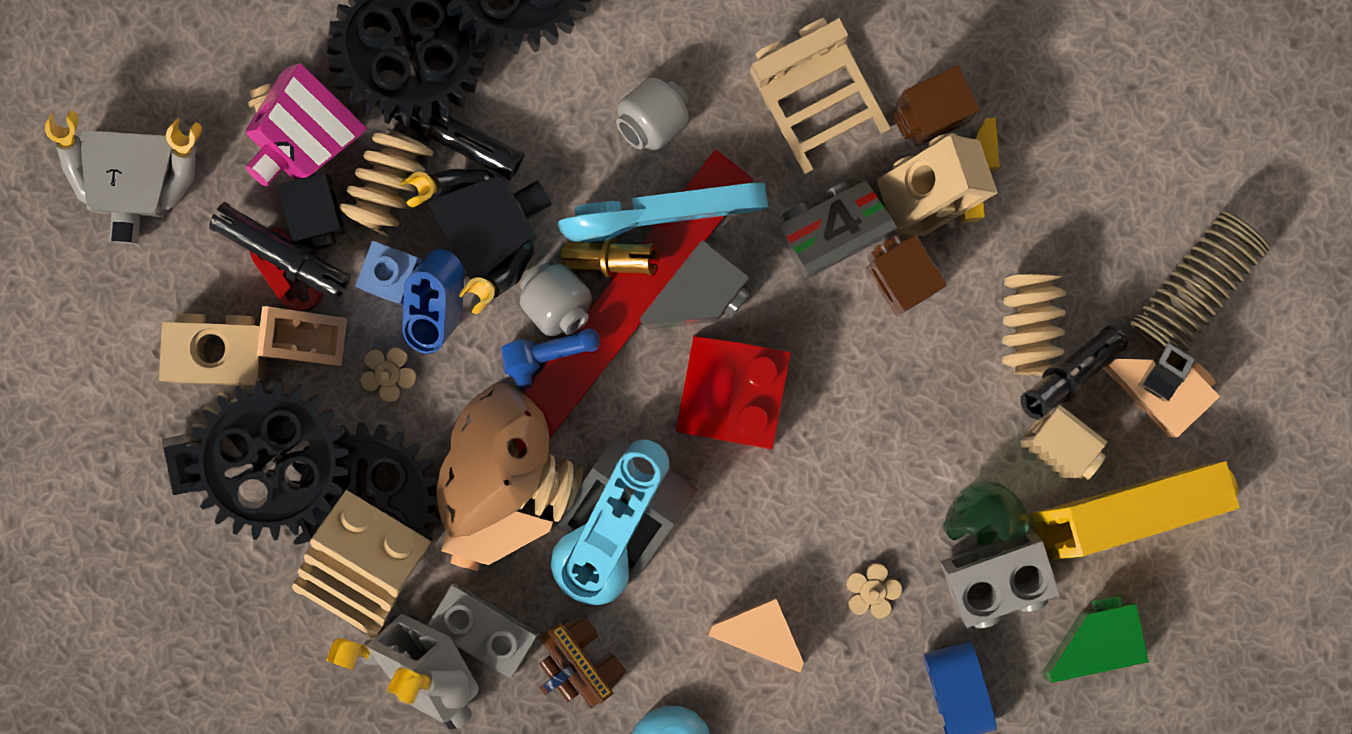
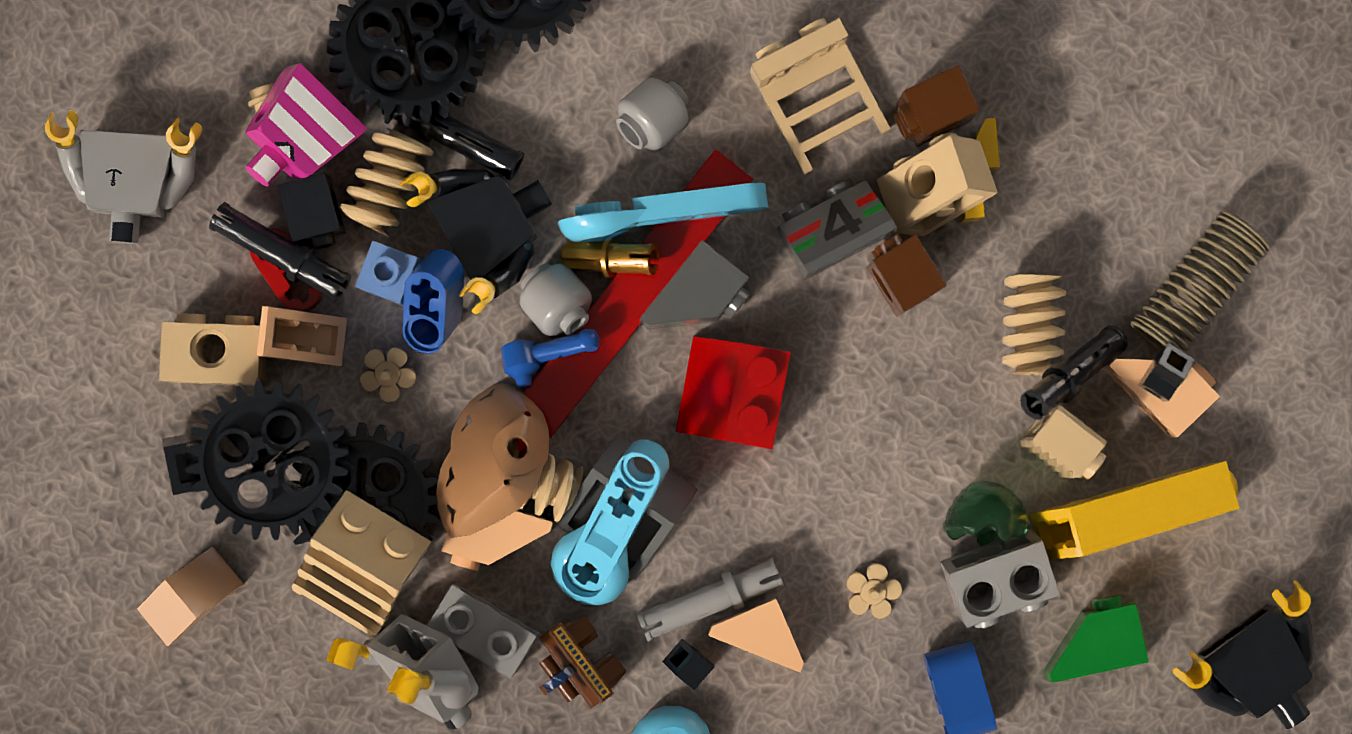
none -> light nougat slope [137,546,244,646]
none -> light grey pin [637,557,784,642]
none -> black piece [662,639,714,690]
none -> black torso [1173,580,1314,729]

